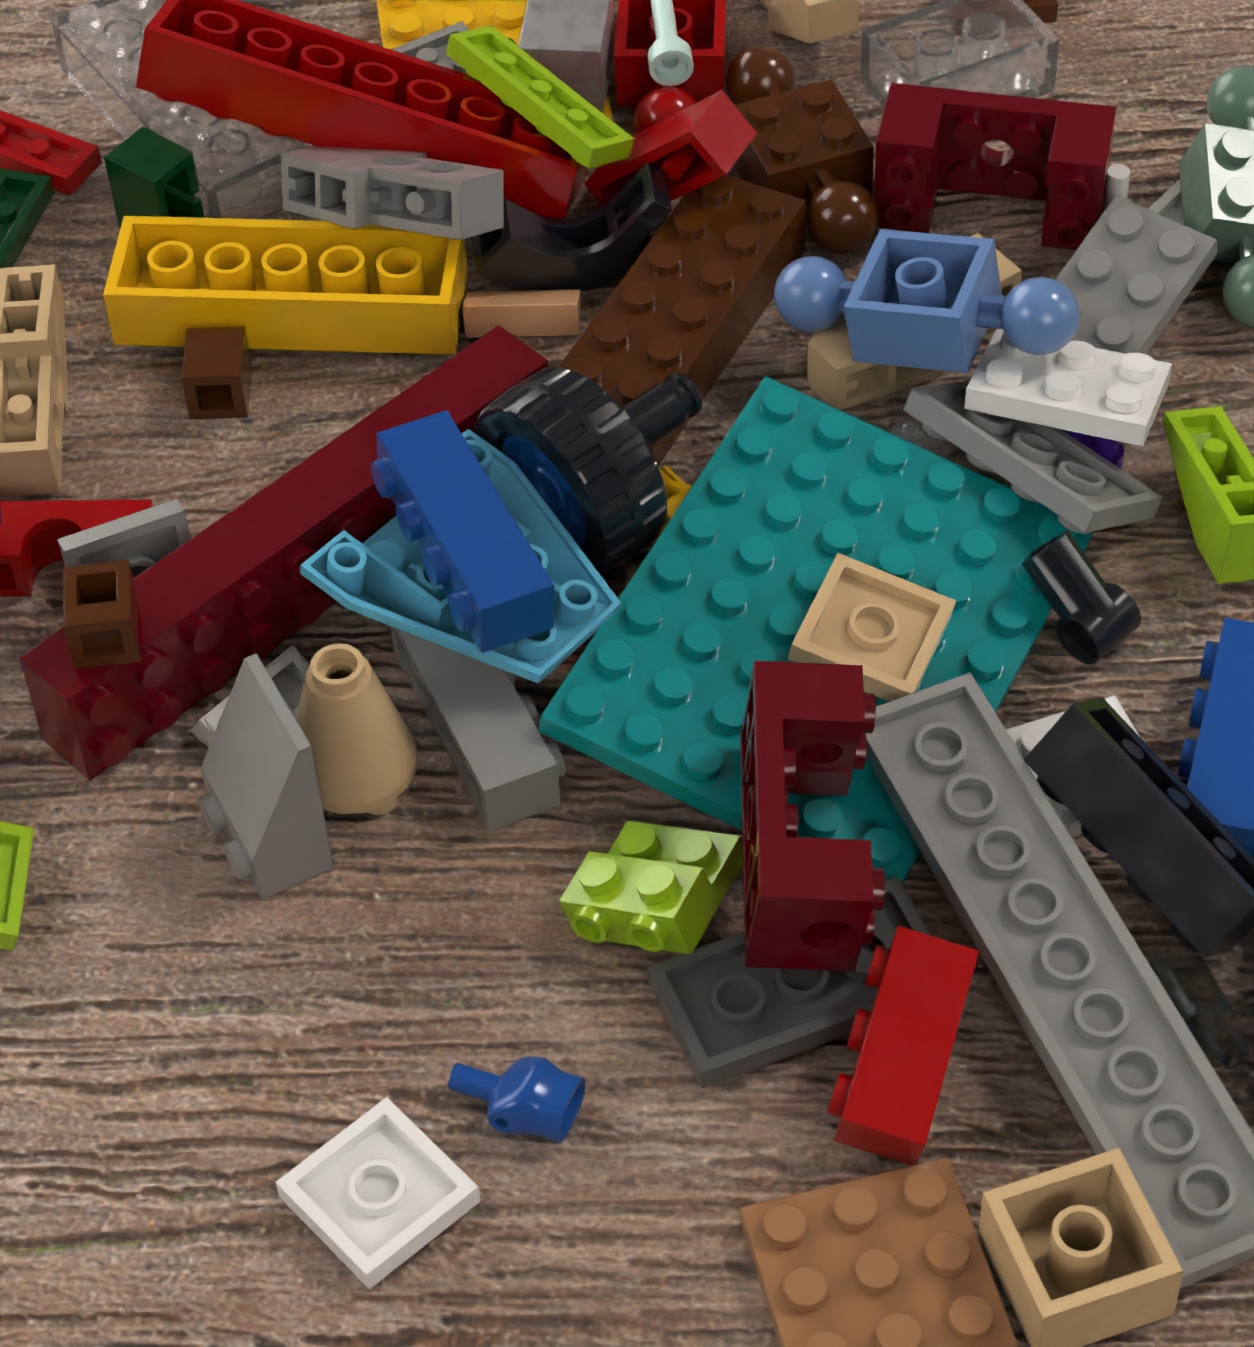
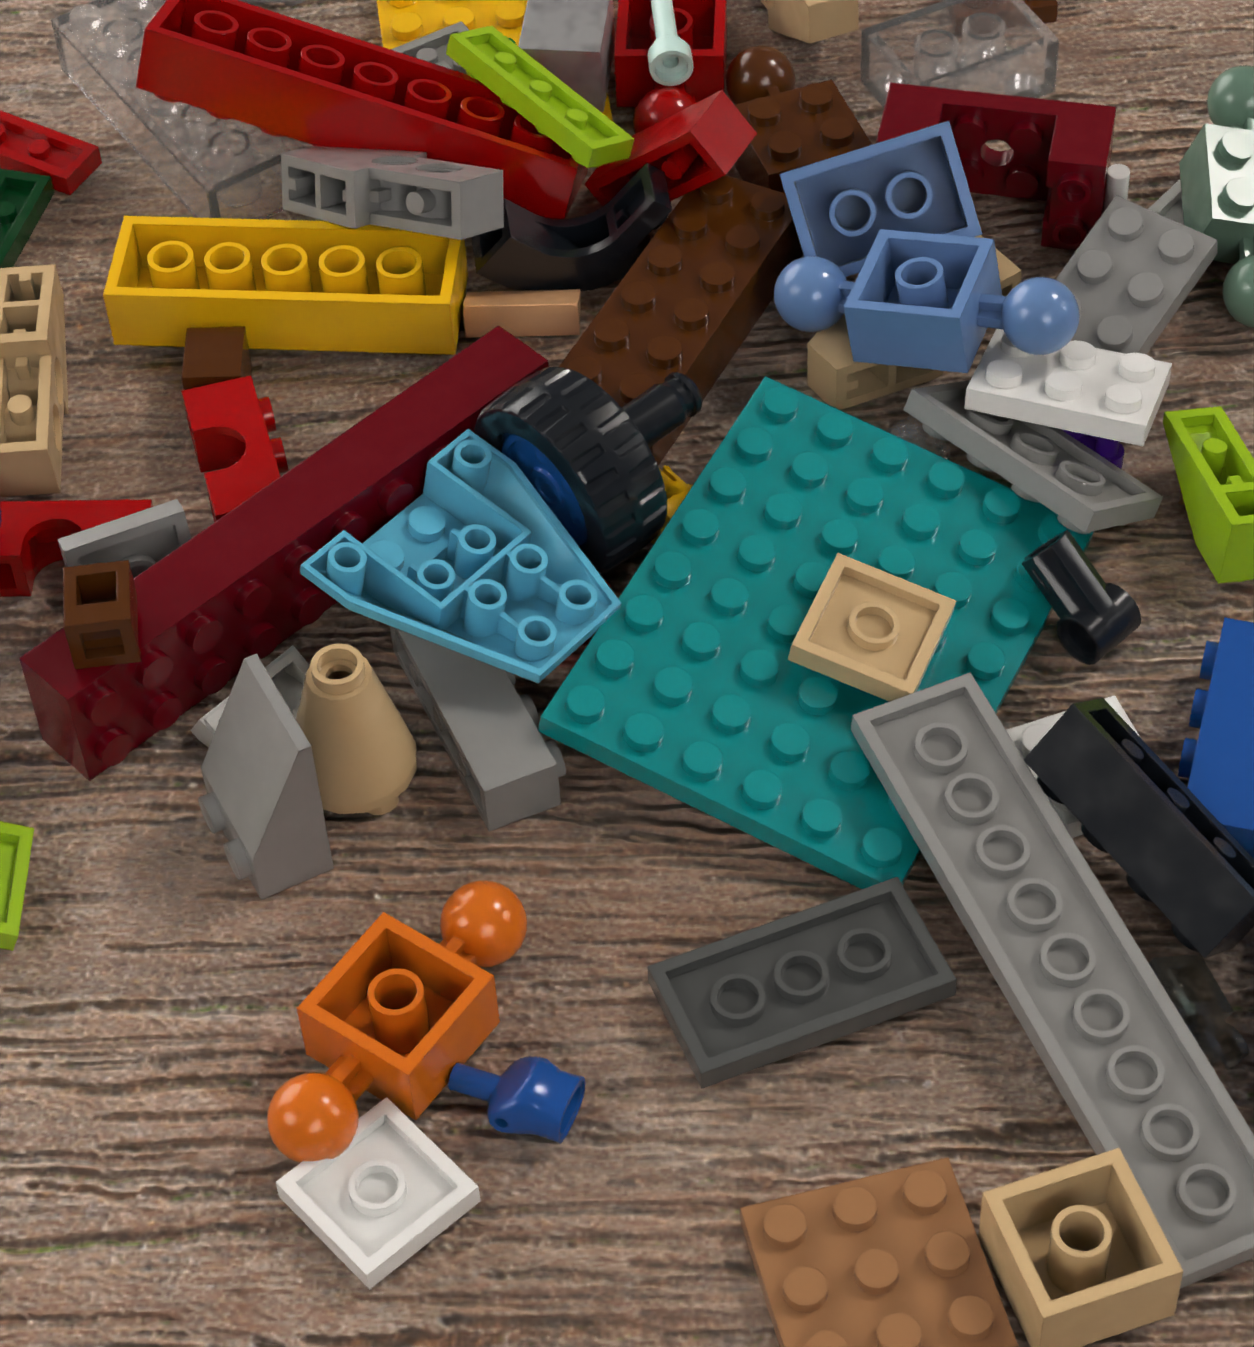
dark green piece [104,126,205,230] -> none
blue brick [371,410,554,653] -> none
lime plate [559,821,742,955] -> none
dark red plate [740,661,885,971] -> none
red brick [827,926,979,1166] -> none
none -> red arch [182,375,289,522]
none -> orange brick [267,880,527,1163]
none -> medium blue brick [779,121,982,277]

